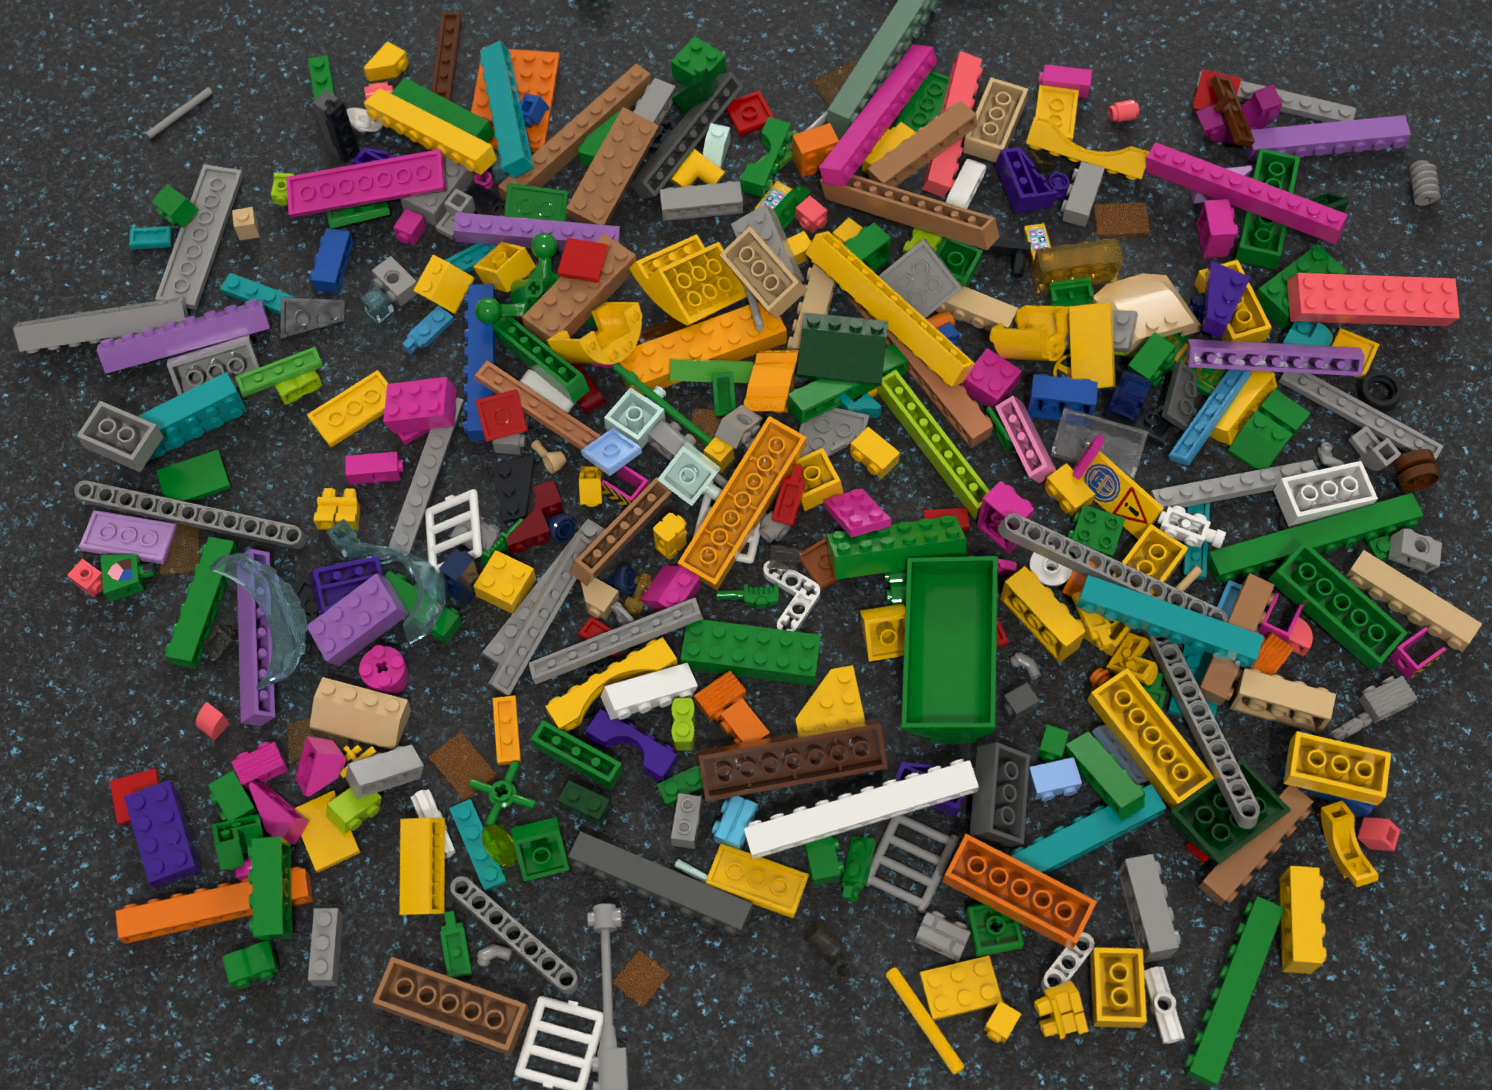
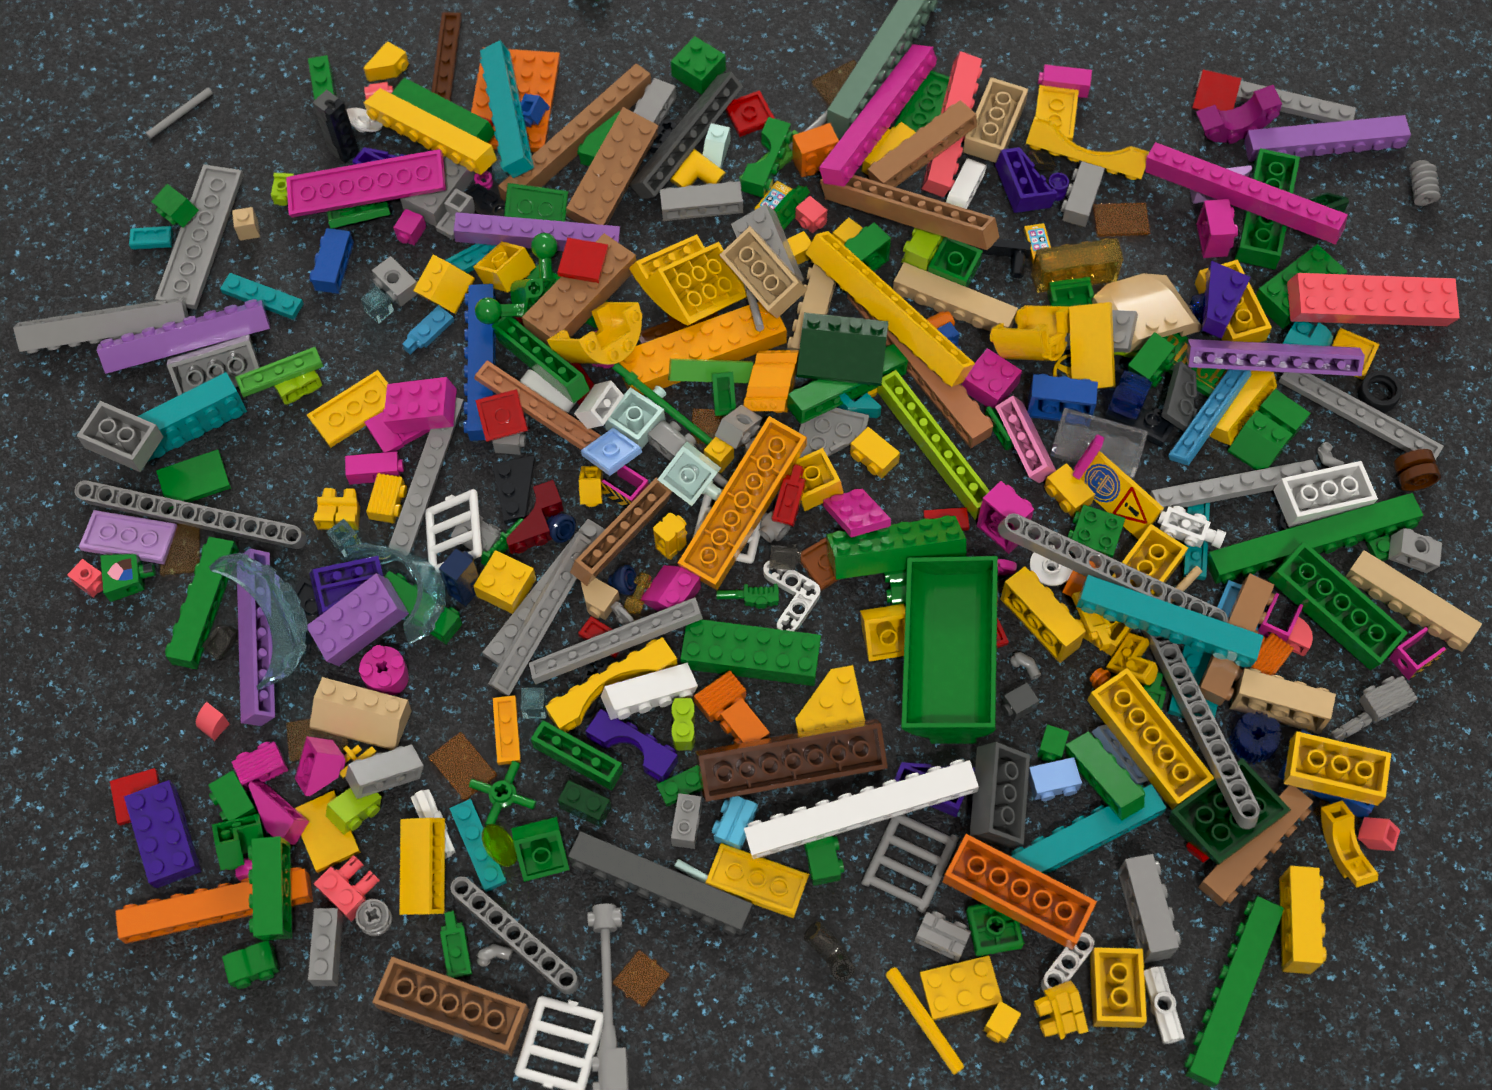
black wing [280,297,345,339] -> none
tan bar [531,440,566,474] -> none
dark green brick [671,68,718,113] -> none
green hinge [842,837,876,902] -> none
light grey plate [879,239,963,319] -> none
coral brick [1108,100,1139,123] -> none
reddish brown plate [1210,75,1255,147] -> none
light grey brick [1348,426,1402,471] -> none
none -> coral brick [314,855,380,922]
none -> light grey wheel [356,899,392,936]
none -> dark pink tile [365,412,404,453]
none -> yellow brick [366,473,407,523]
none -> clear light blue brick [521,688,547,718]
none -> white brick [574,381,624,429]
none -> clear blue brick [1229,712,1282,764]

